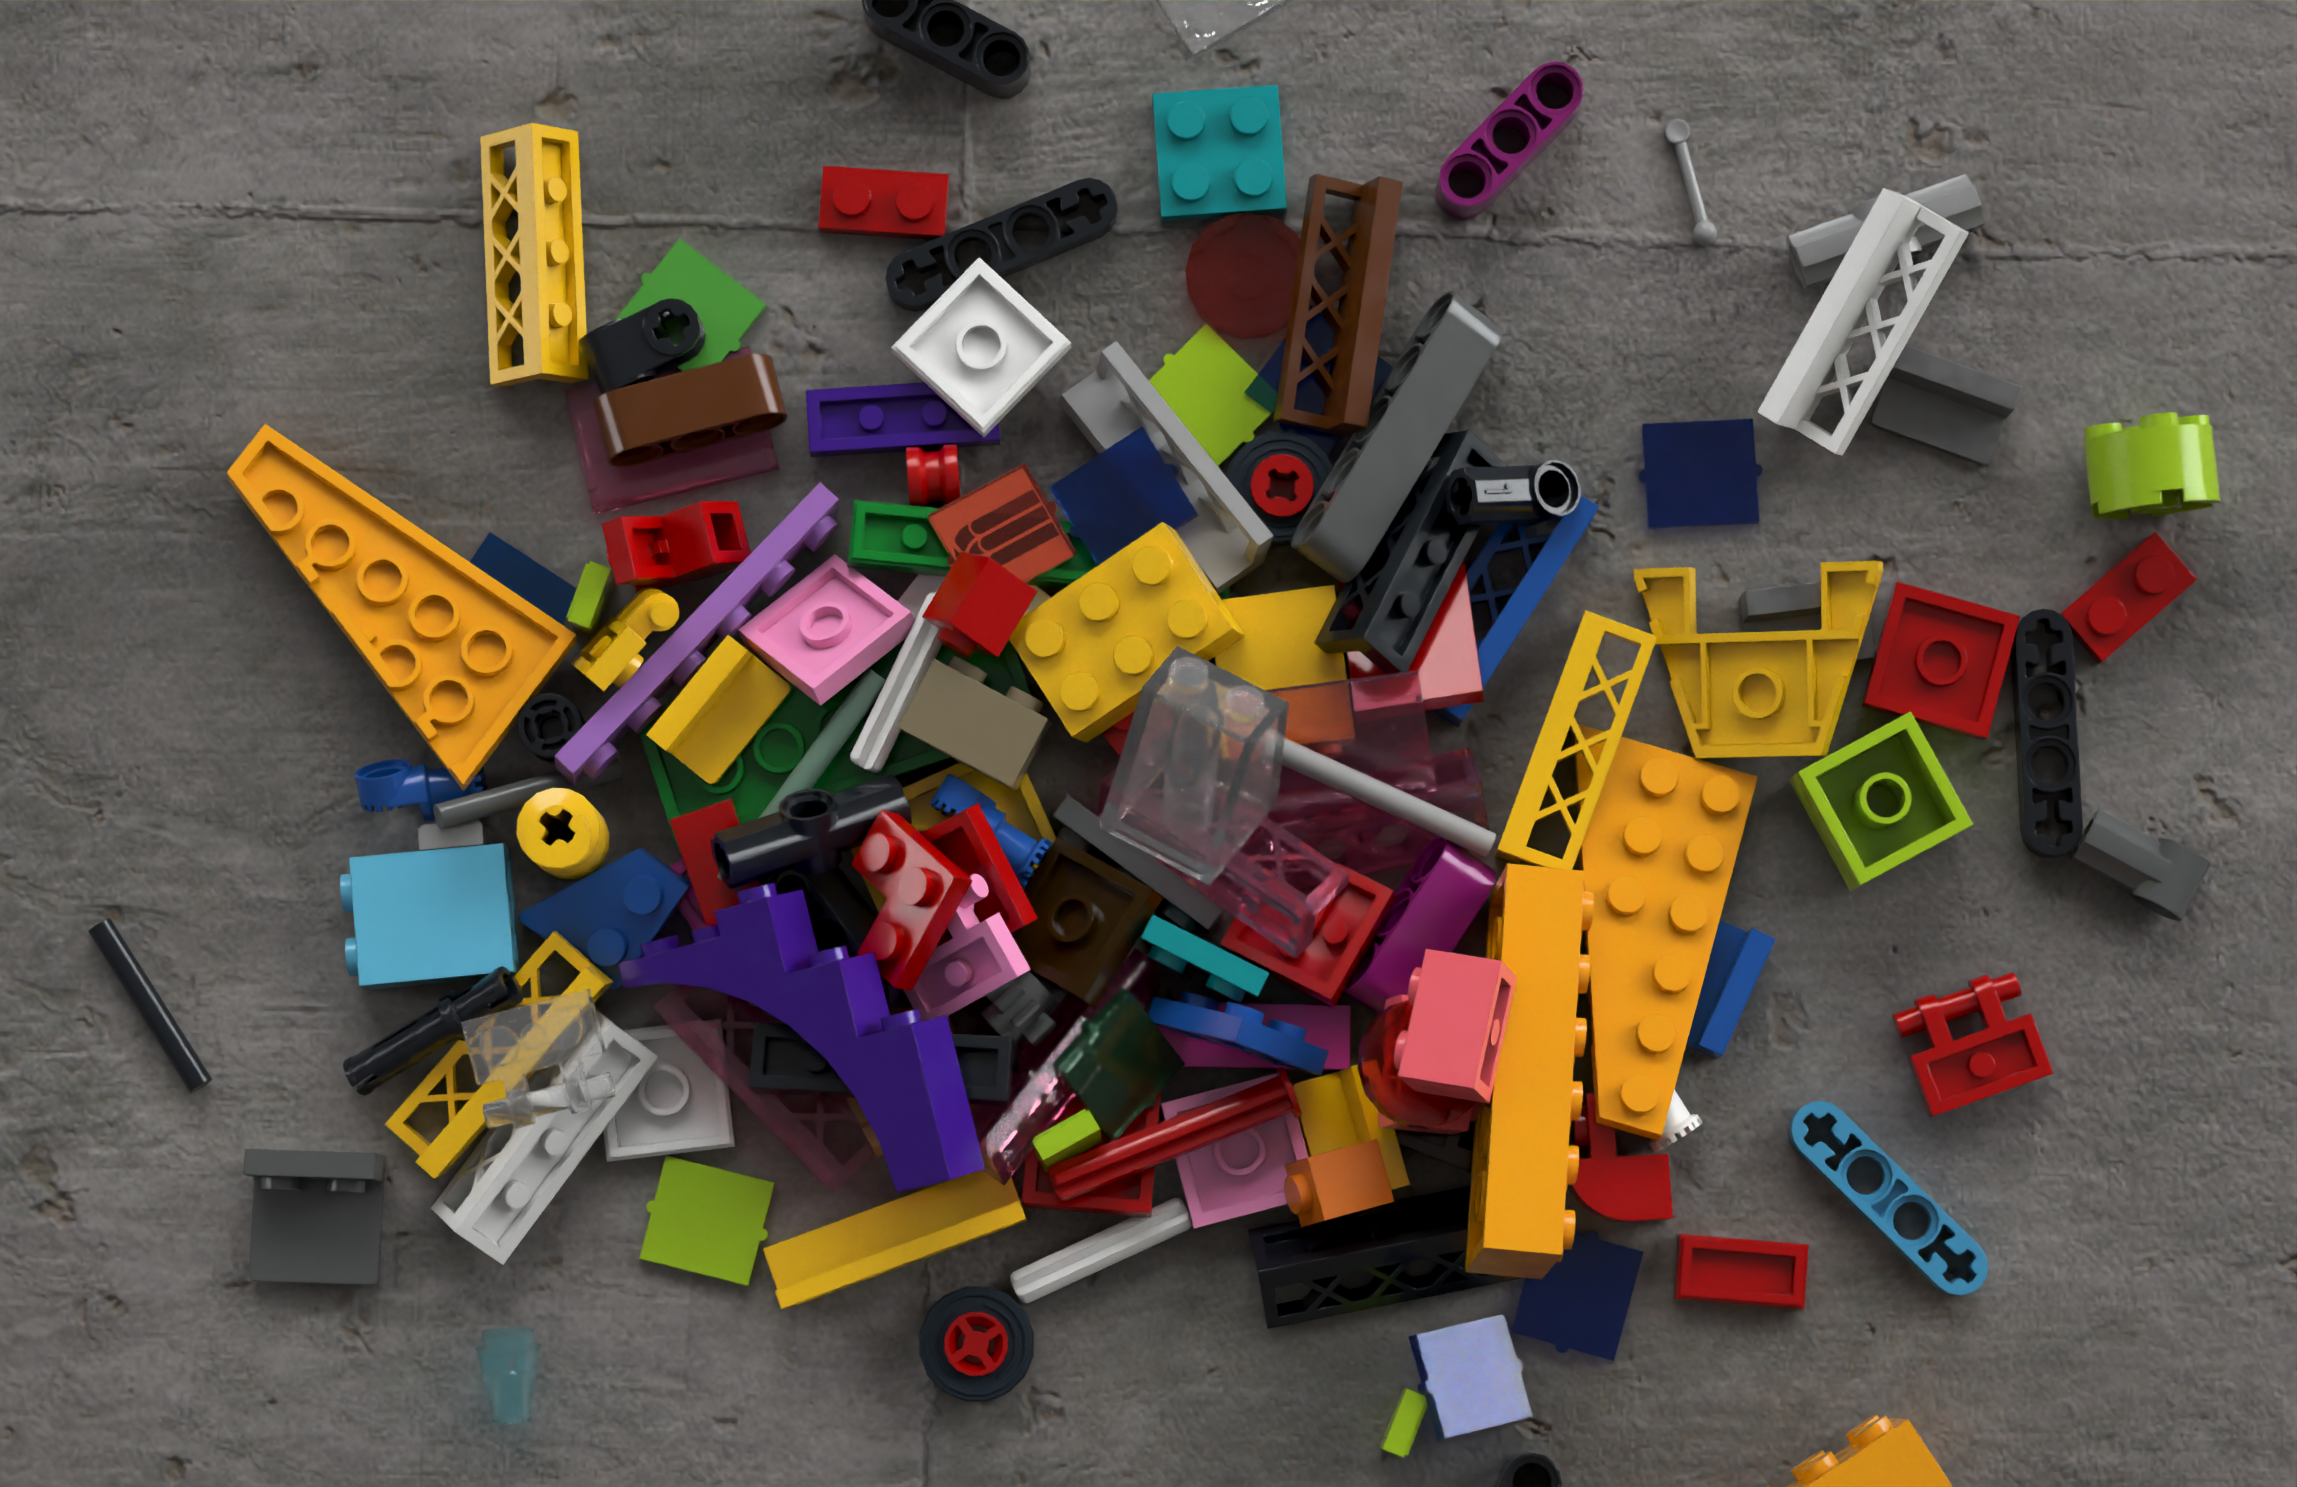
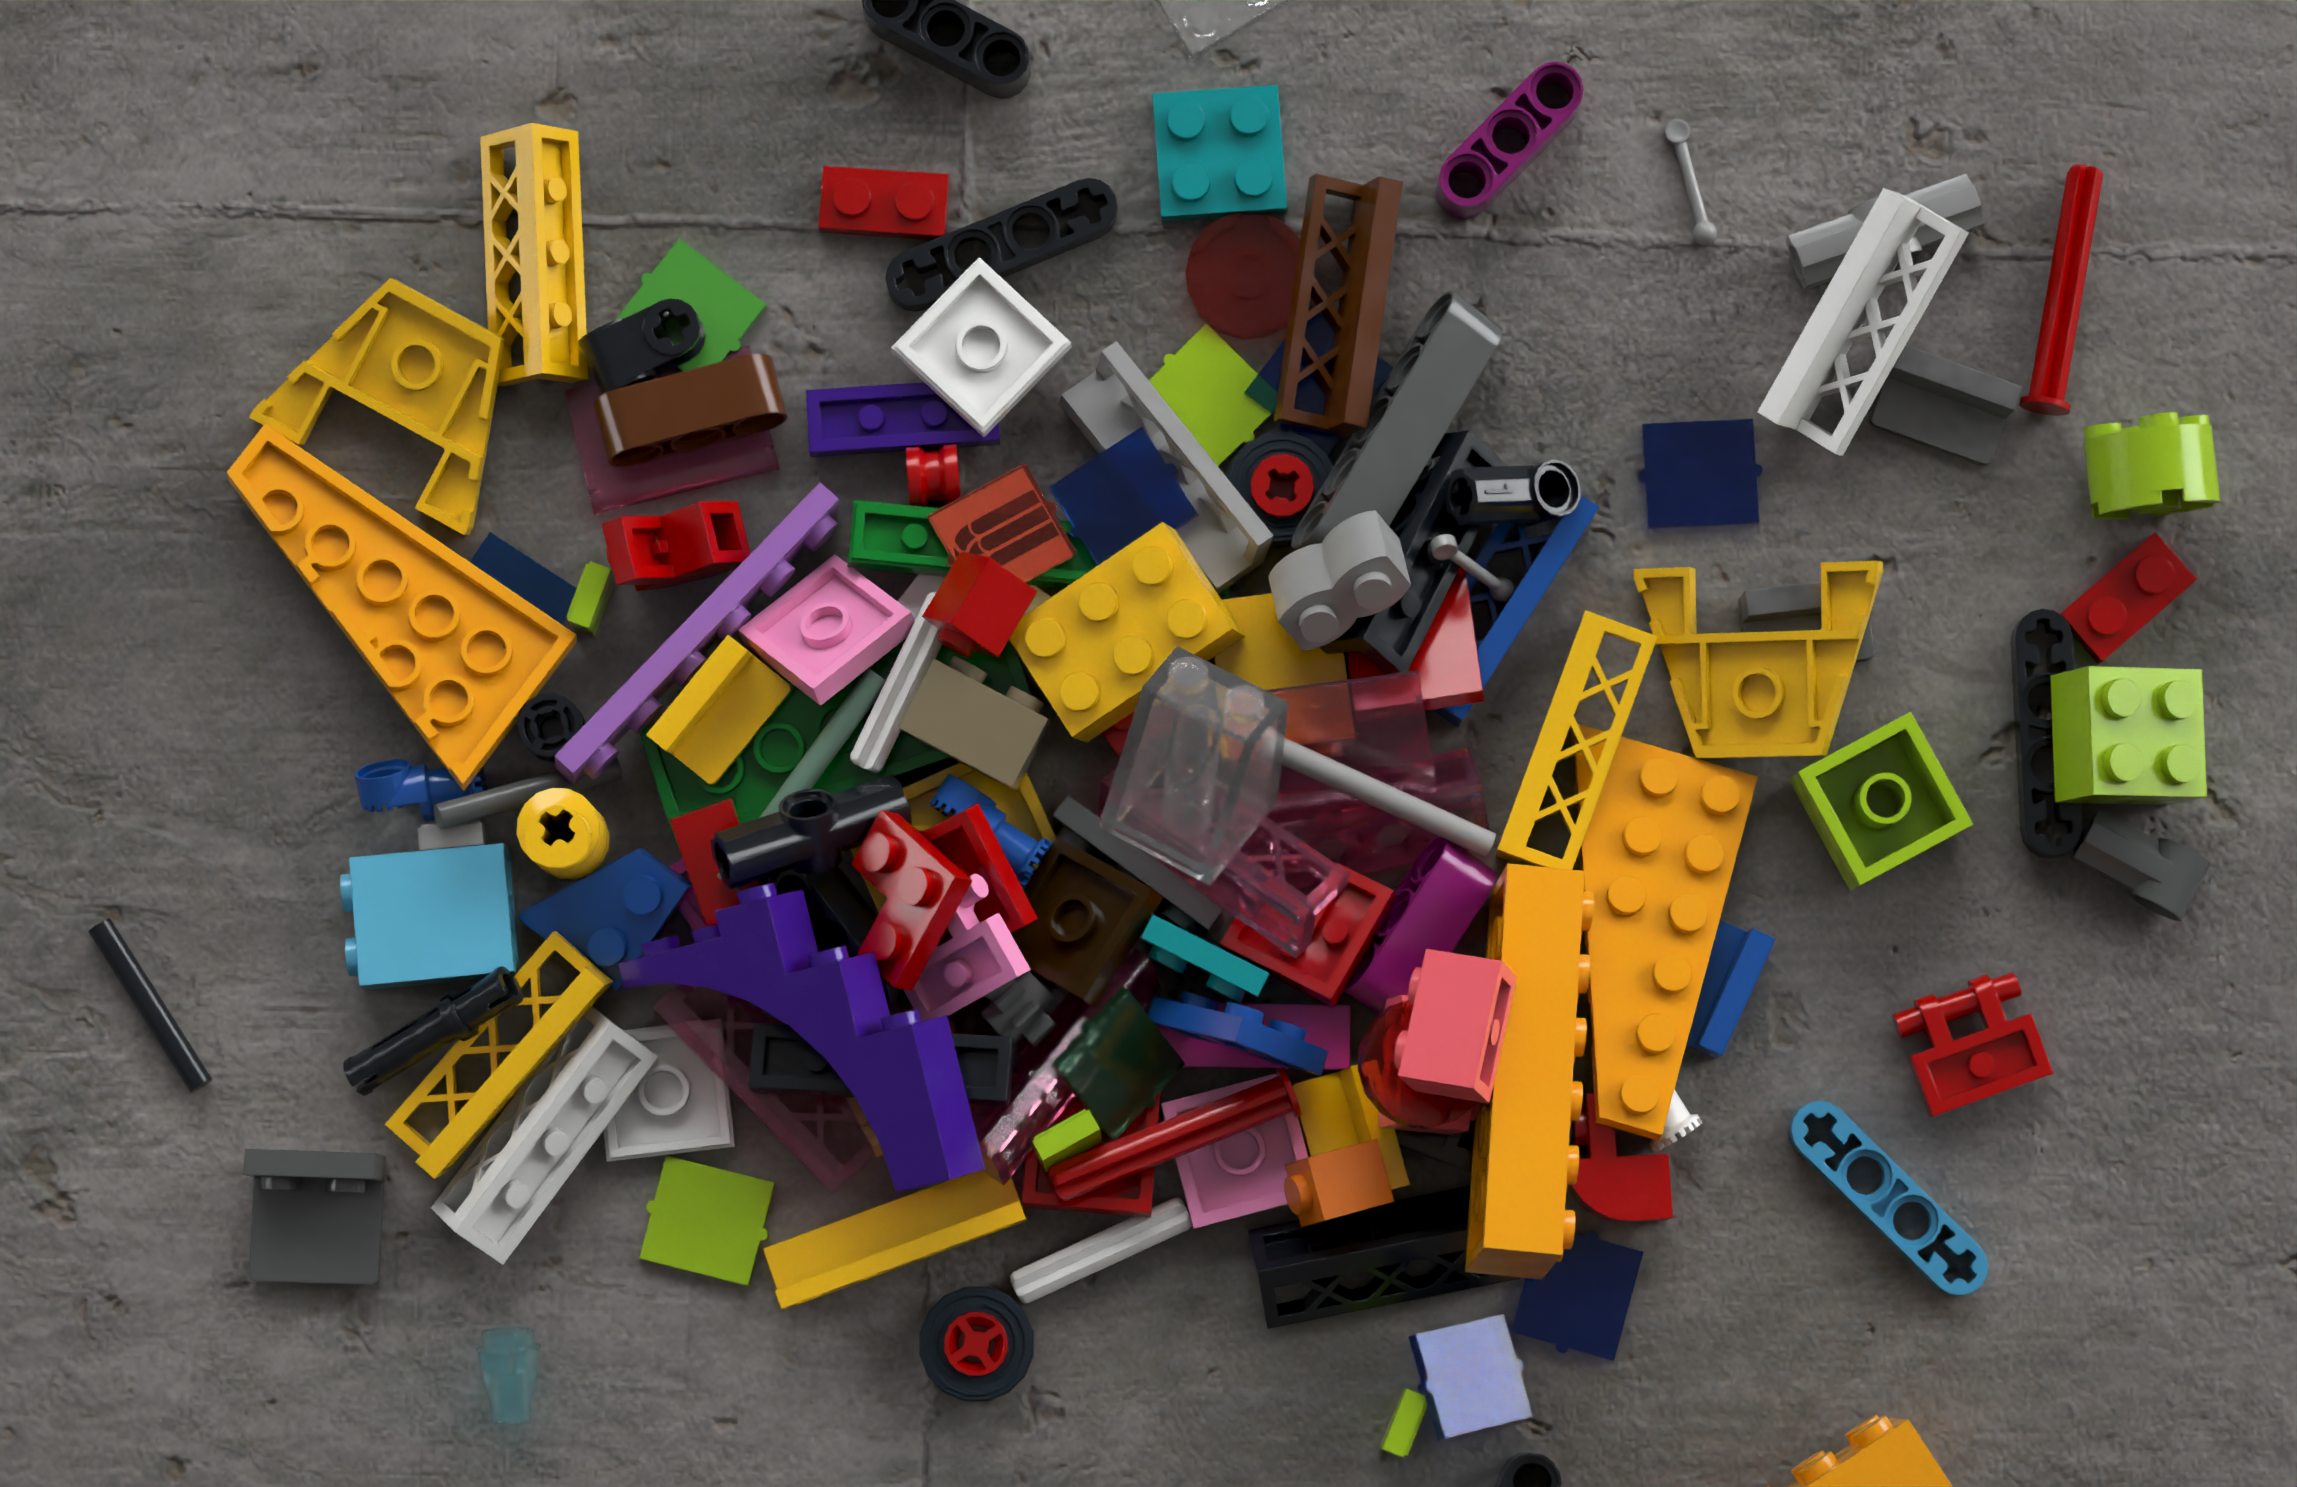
clear plate [461,988,616,1129] -> none
yellow plate [570,587,680,691] -> none
red tile [1673,1234,1809,1309] -> none
red plate [1861,581,2020,741] -> none
none -> yellow wing [249,278,506,535]
none -> light grey brick [1268,510,1411,650]
none -> light grey hinge [1430,534,1514,602]
none -> red axle [2019,164,2103,416]
none -> lime brick [2050,666,2207,805]

